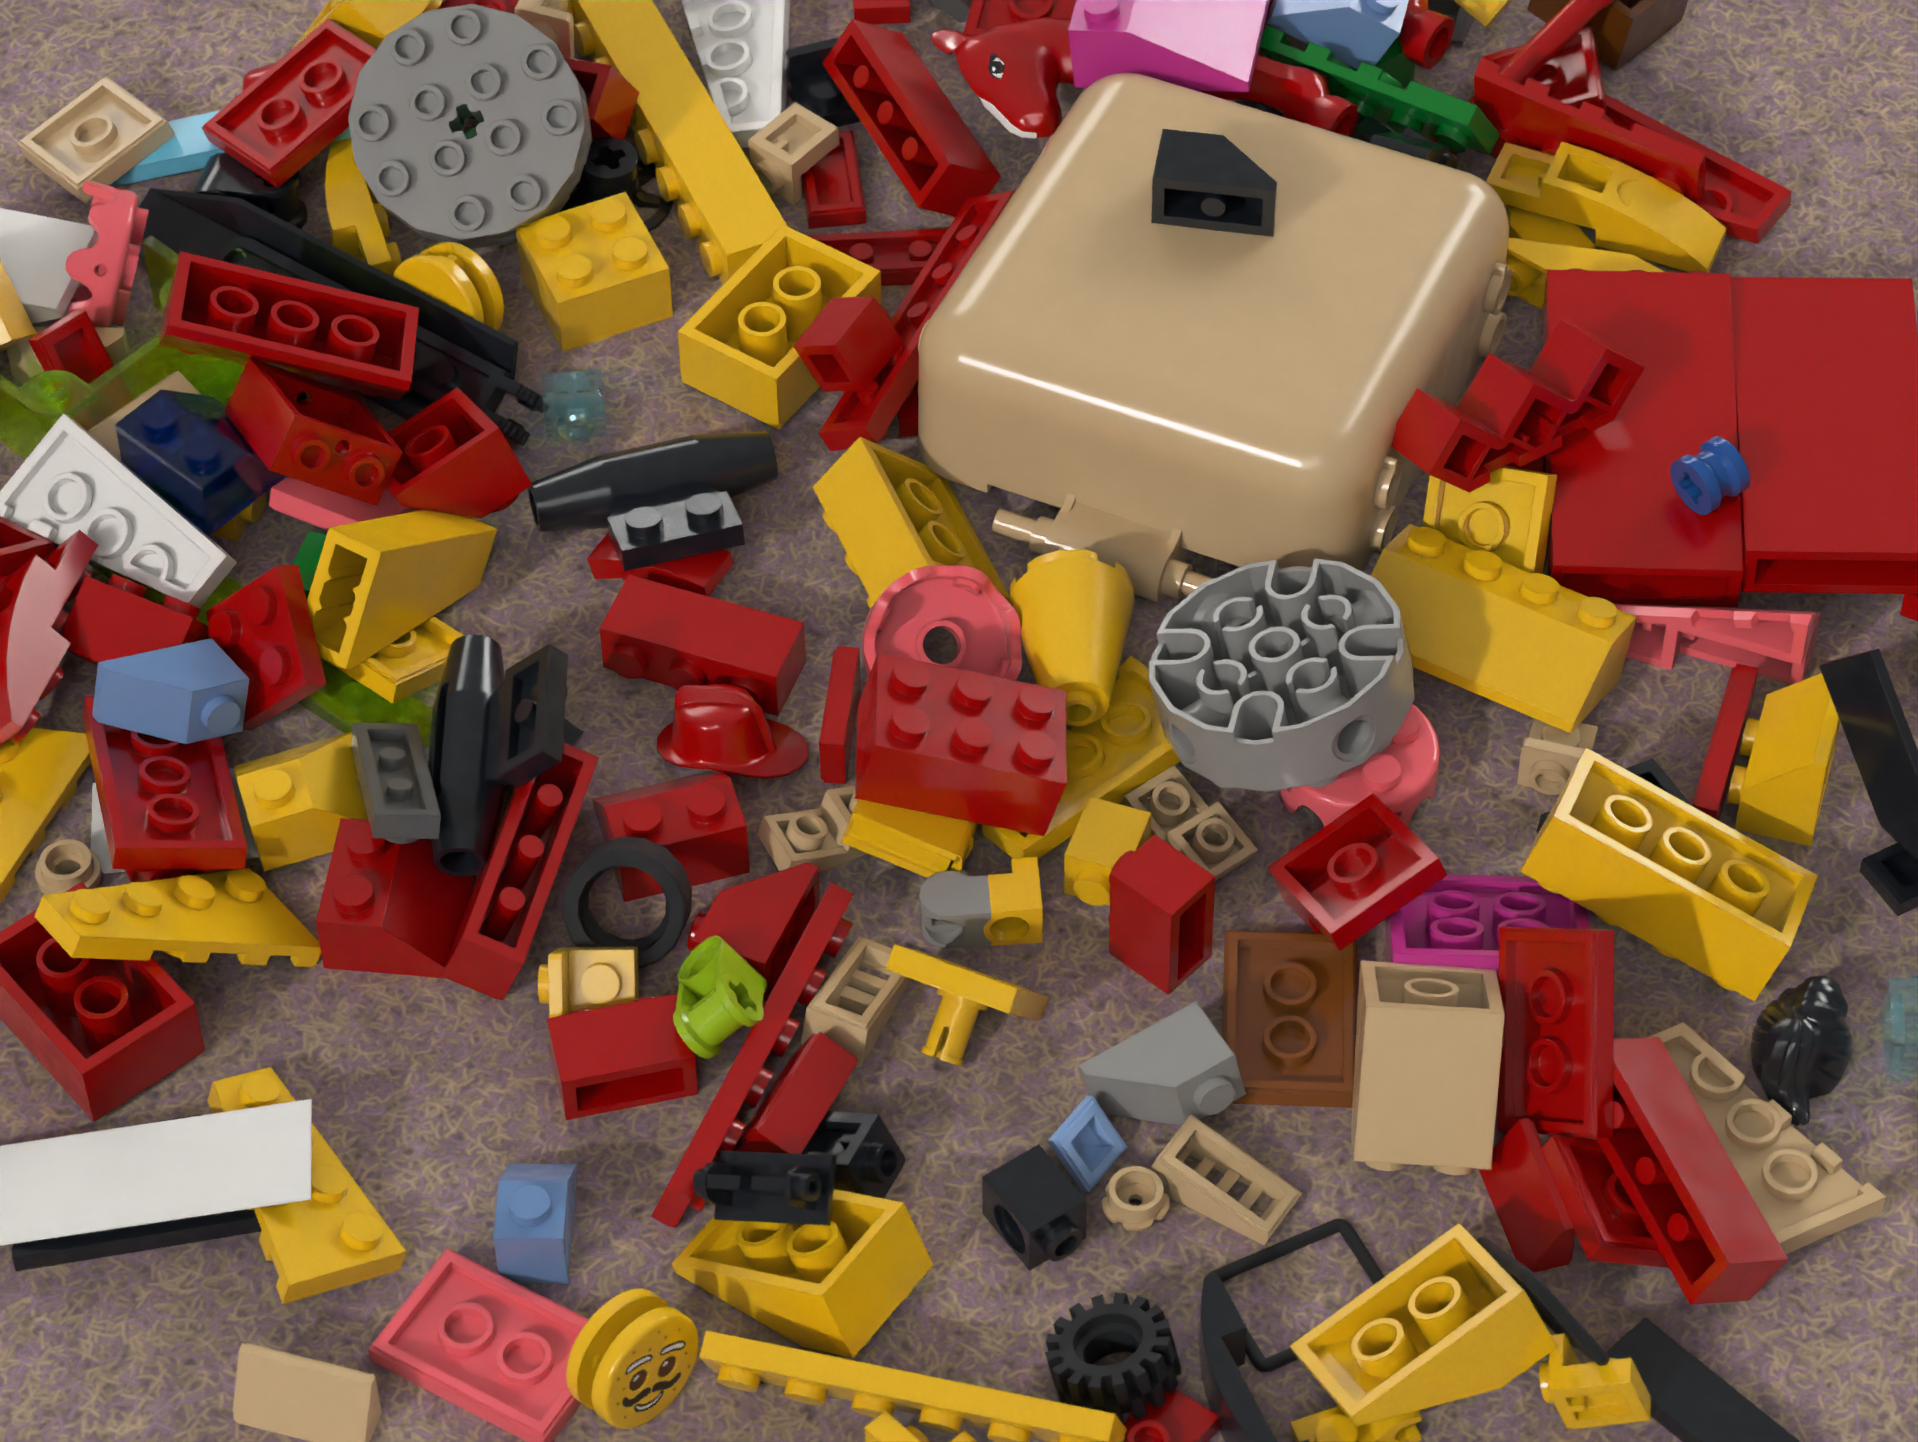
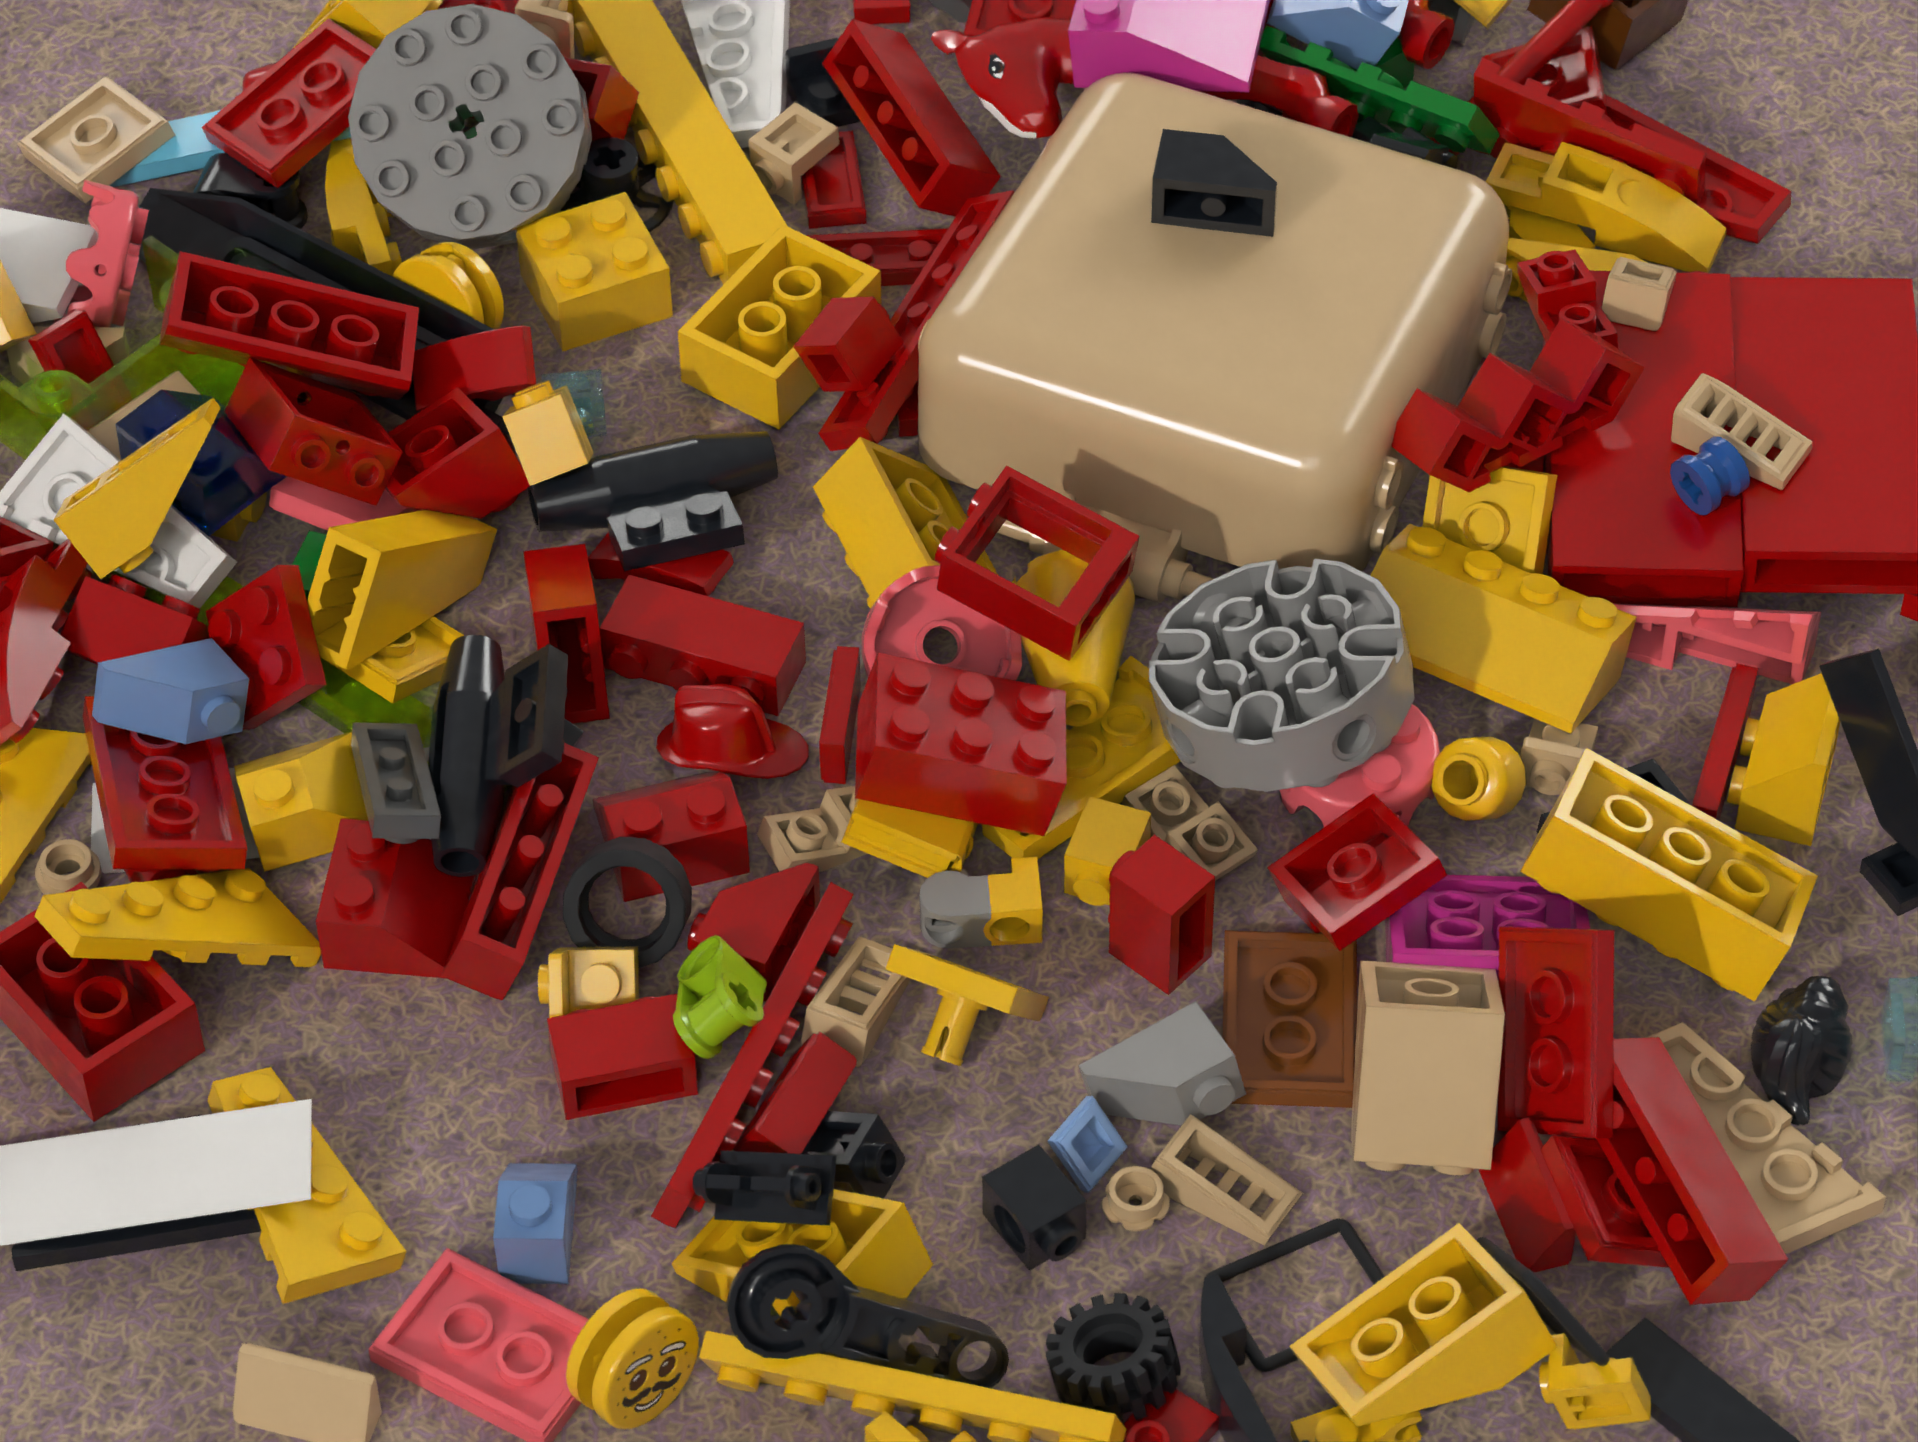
none -> yellow slope [54,398,221,579]
none -> red slope [413,325,536,411]
none -> yellow brick [502,380,594,486]
none -> red slope [523,544,610,724]
none -> black beam [726,1244,1009,1388]
none -> red window [934,465,1140,661]
none -> yellow head [1431,737,1526,821]
none -> red slope [1517,249,1618,348]
none -> tan slope [1602,257,1677,331]
none -> tan slope [1671,373,1813,490]

